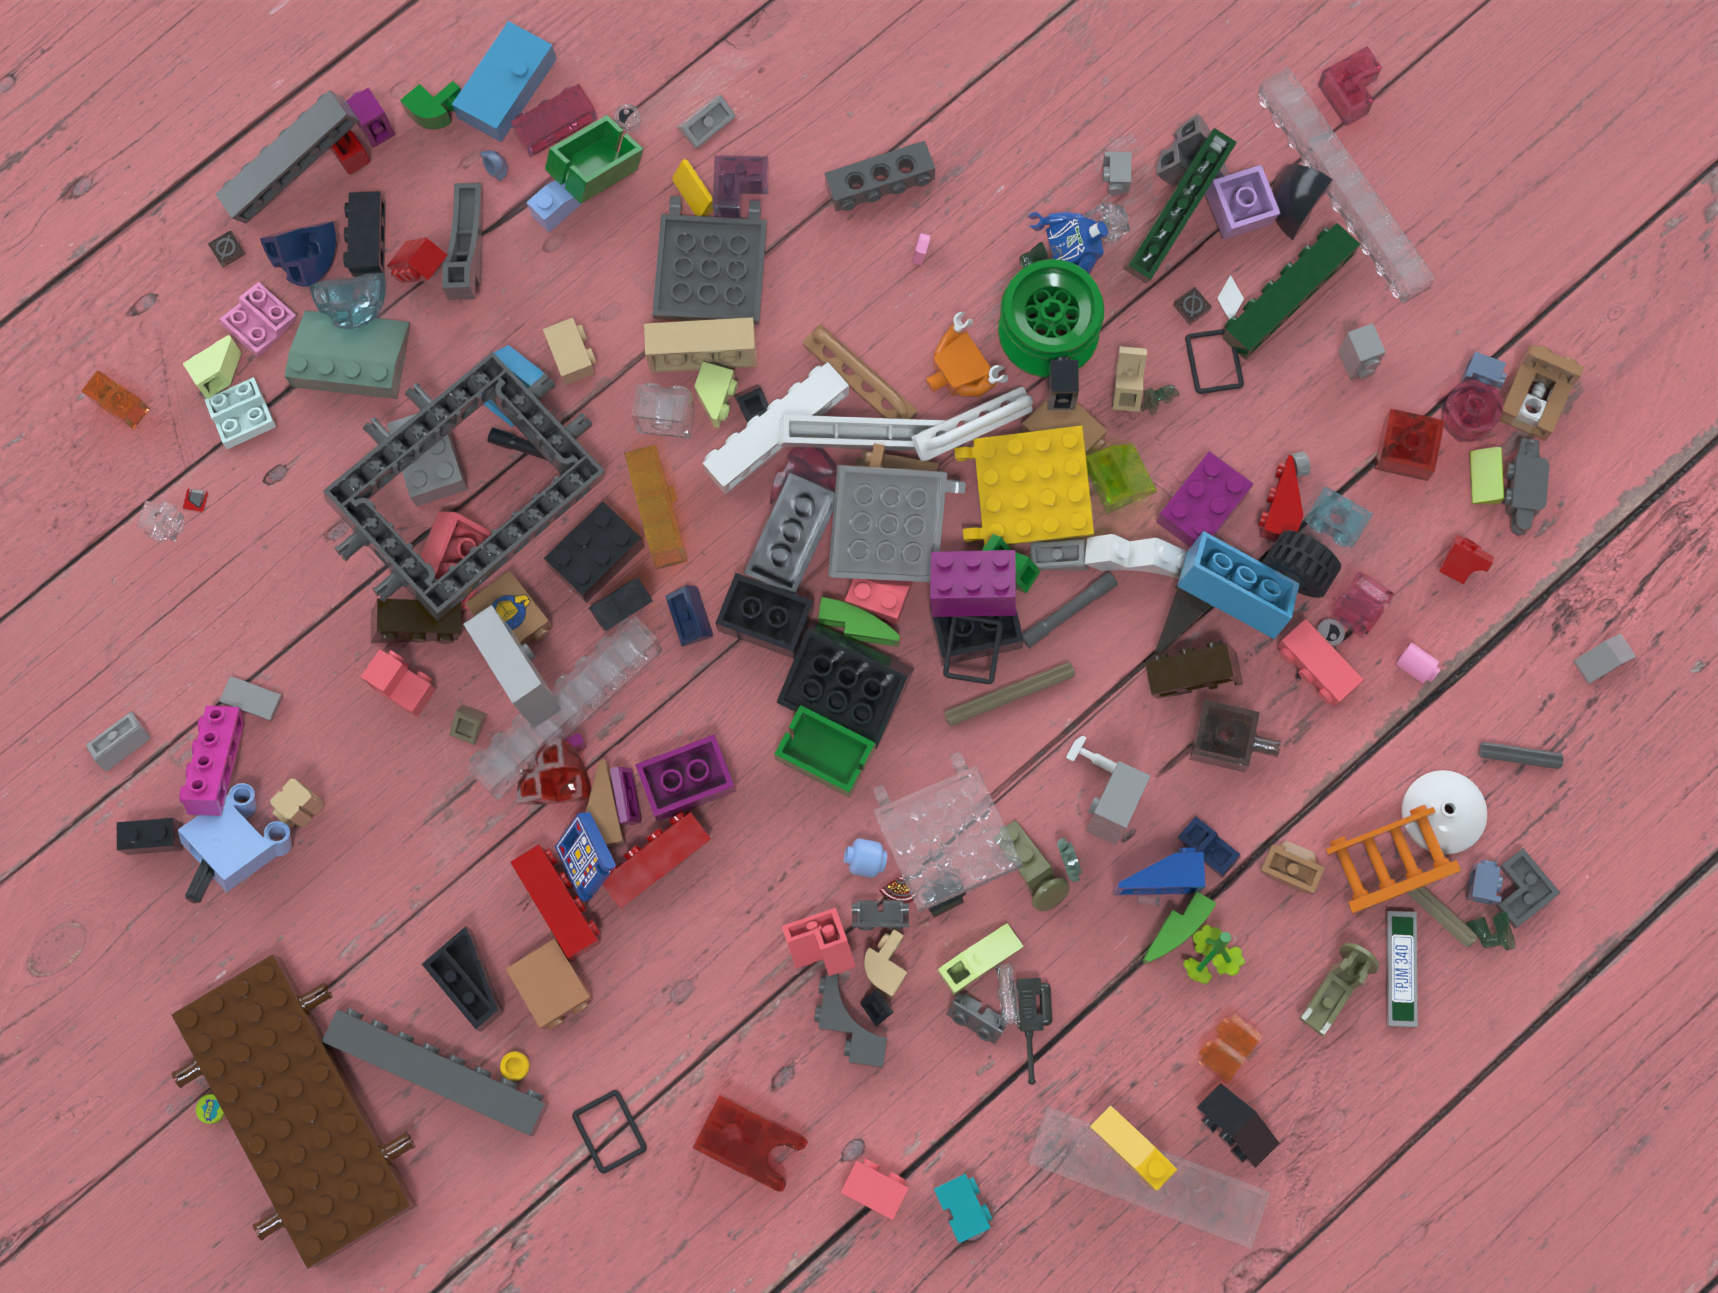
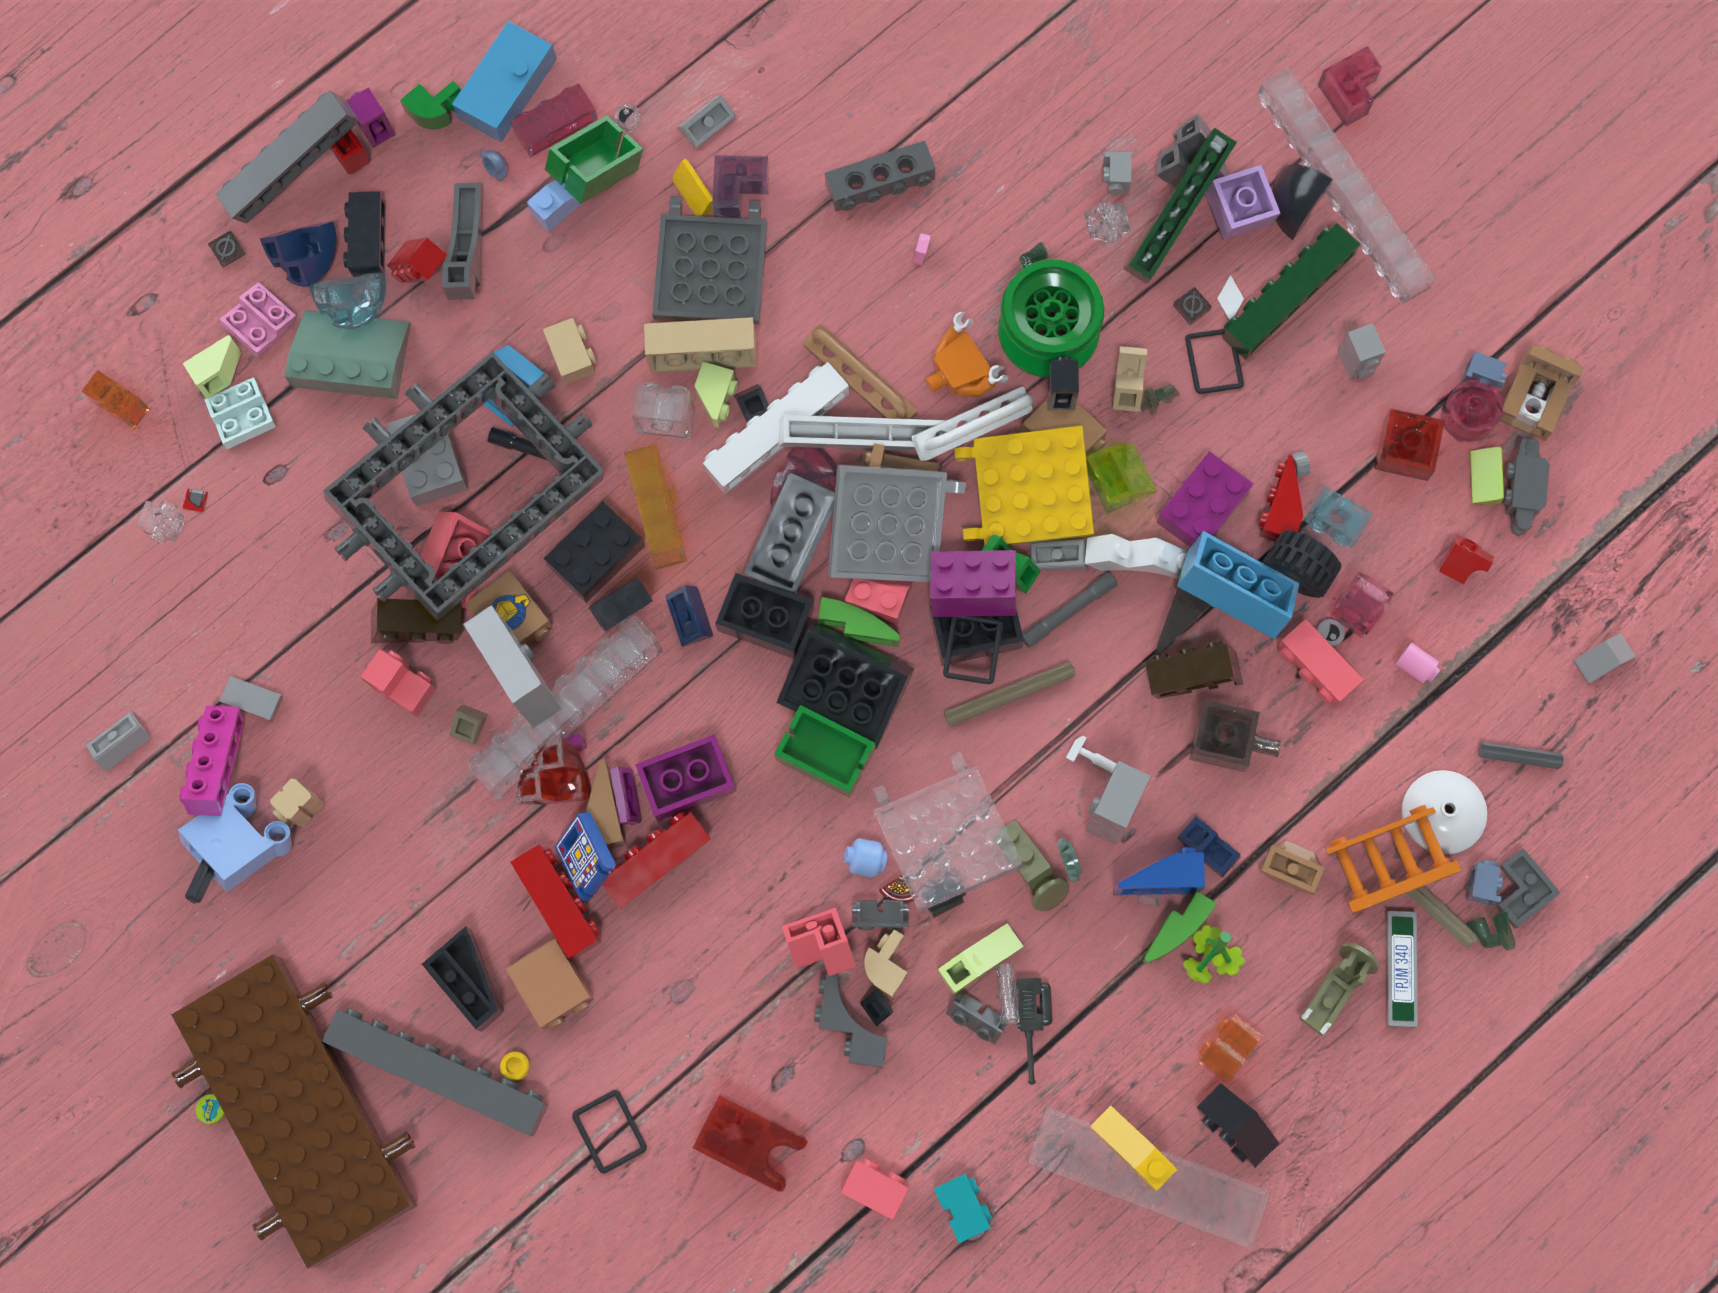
black brick [116,818,183,855] -> none
blue torso [1028,212,1108,274] -> none

